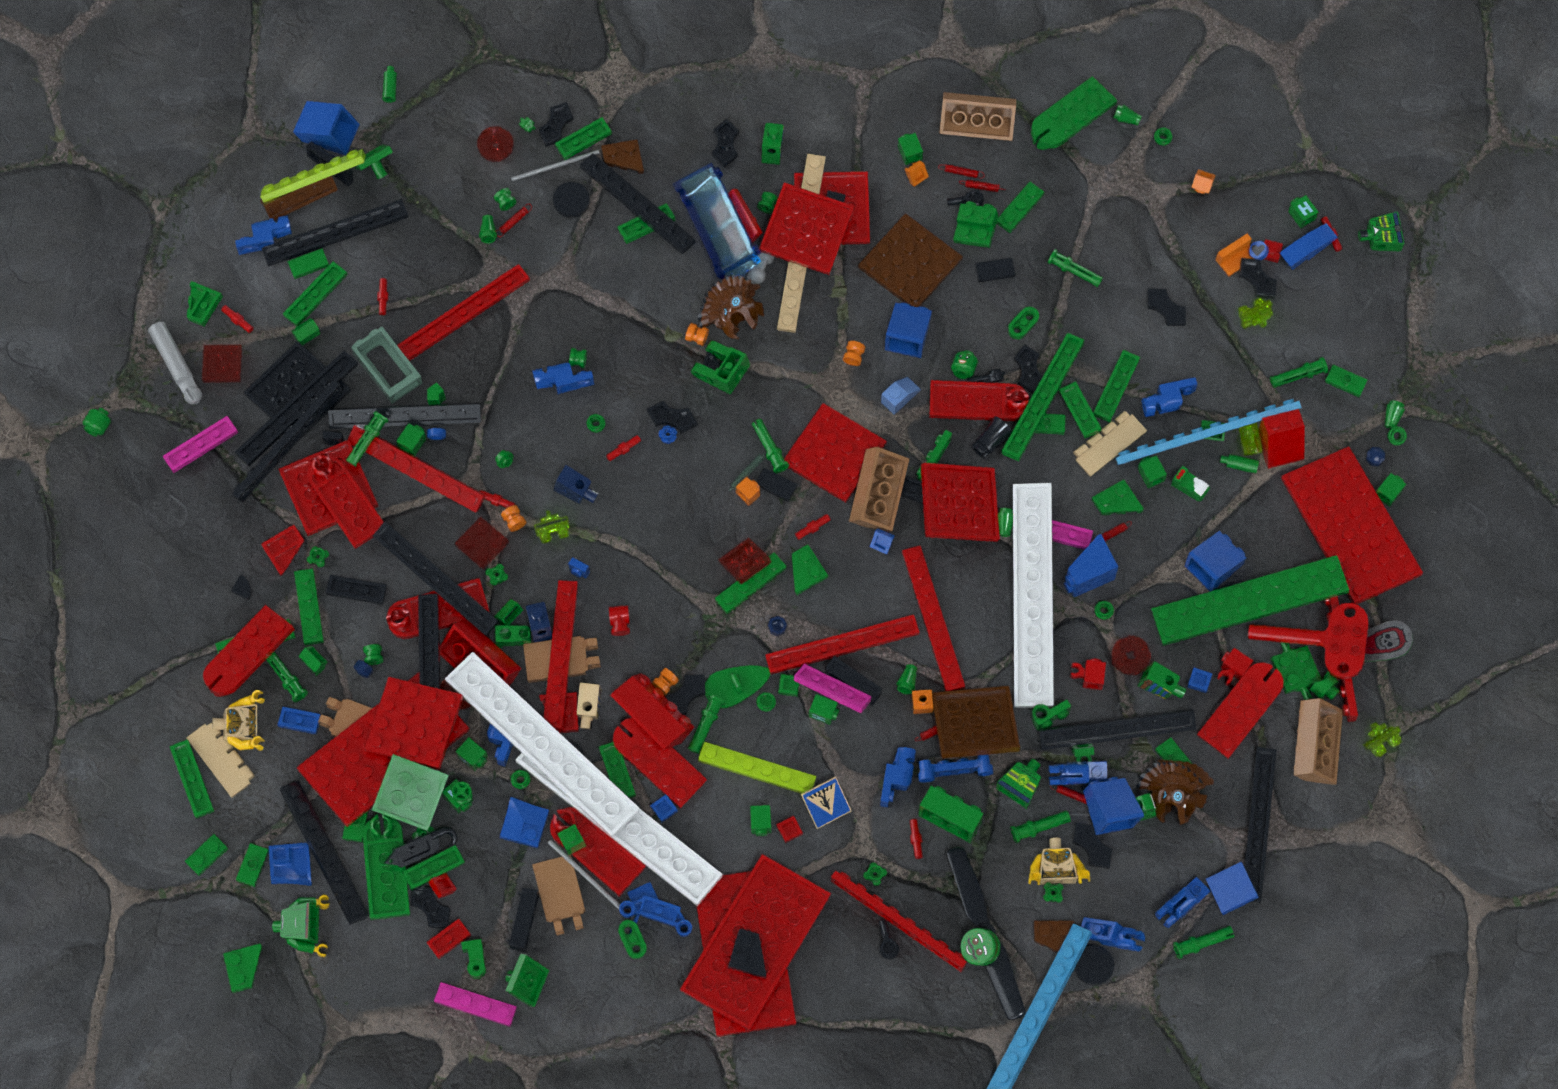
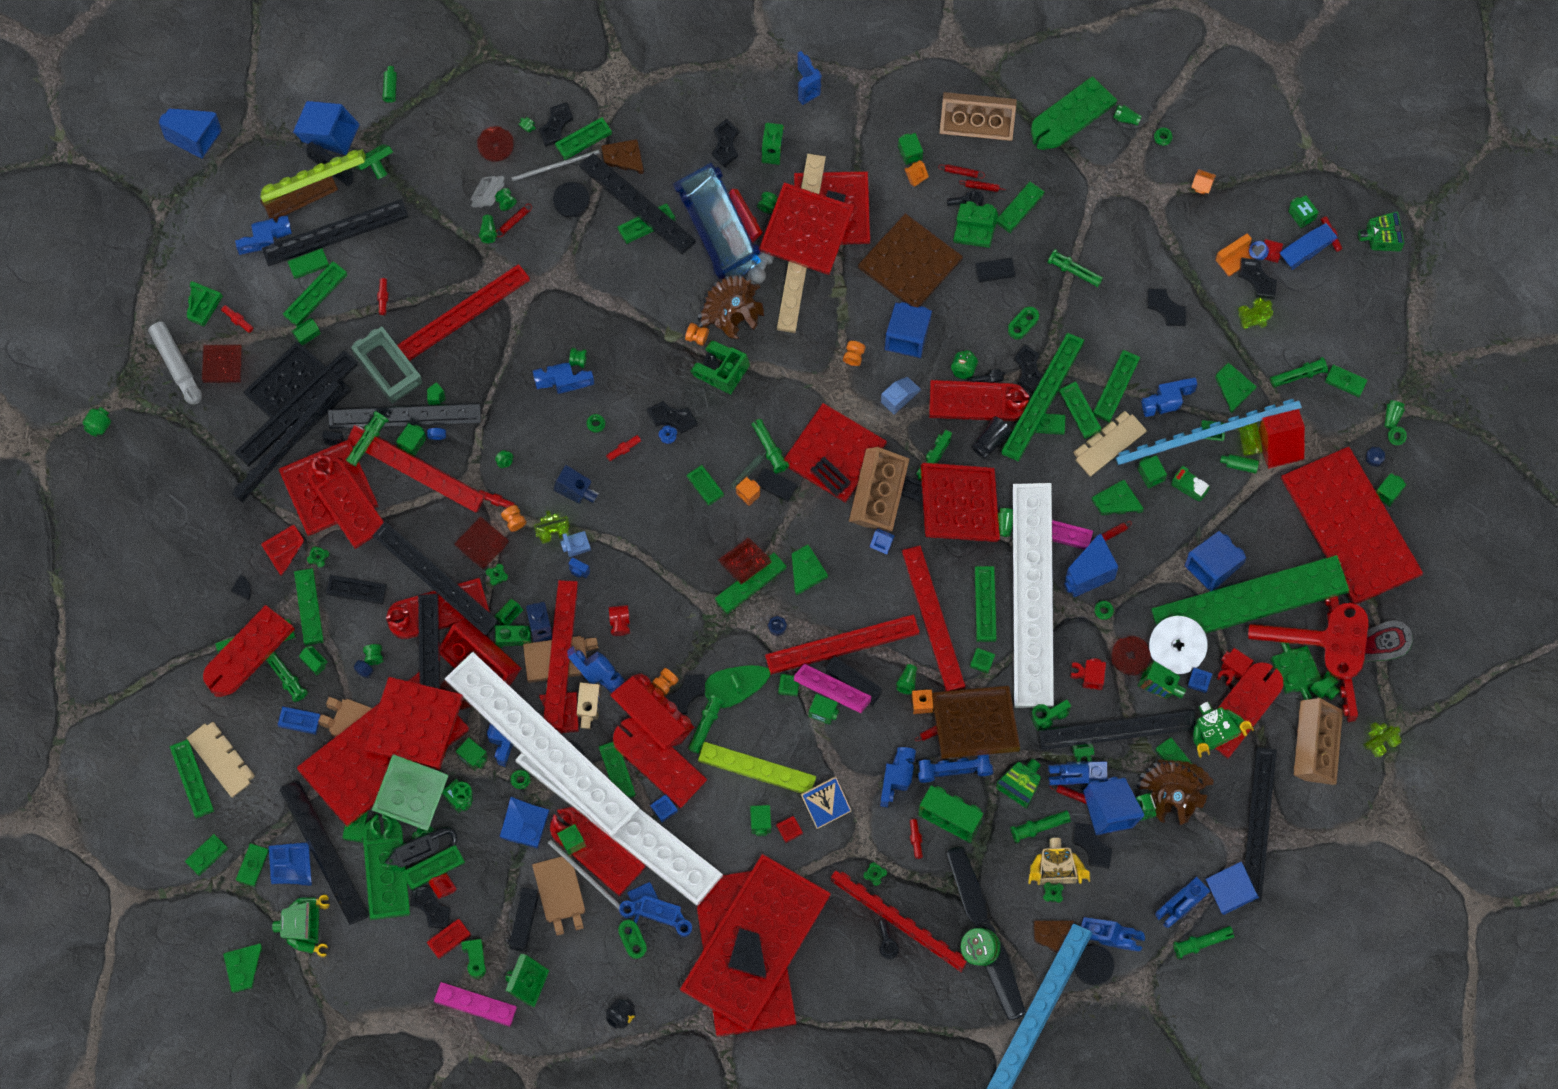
dark pink plate [163,416,238,473] -> none
torso [212,690,265,751] -> none
green plate [756,692,776,712] -> none
red bar [795,514,831,540] -> none
none -> blue slope [159,108,222,159]
none -> light grey piece [470,176,505,208]
none -> medium blue bracket [560,531,591,557]
none -> blue plate [567,646,625,693]
none -> black head [606,999,636,1029]
none -> green tile [687,465,724,506]
none -> blue bracket [798,51,822,105]
none -> black tile [810,457,851,497]
none -> green plate [970,648,995,674]
none -> green plate [975,566,996,642]
none -> piece [1149,616,1207,674]
none -> green torso [1193,702,1254,758]
none -> green wing [1215,362,1257,413]

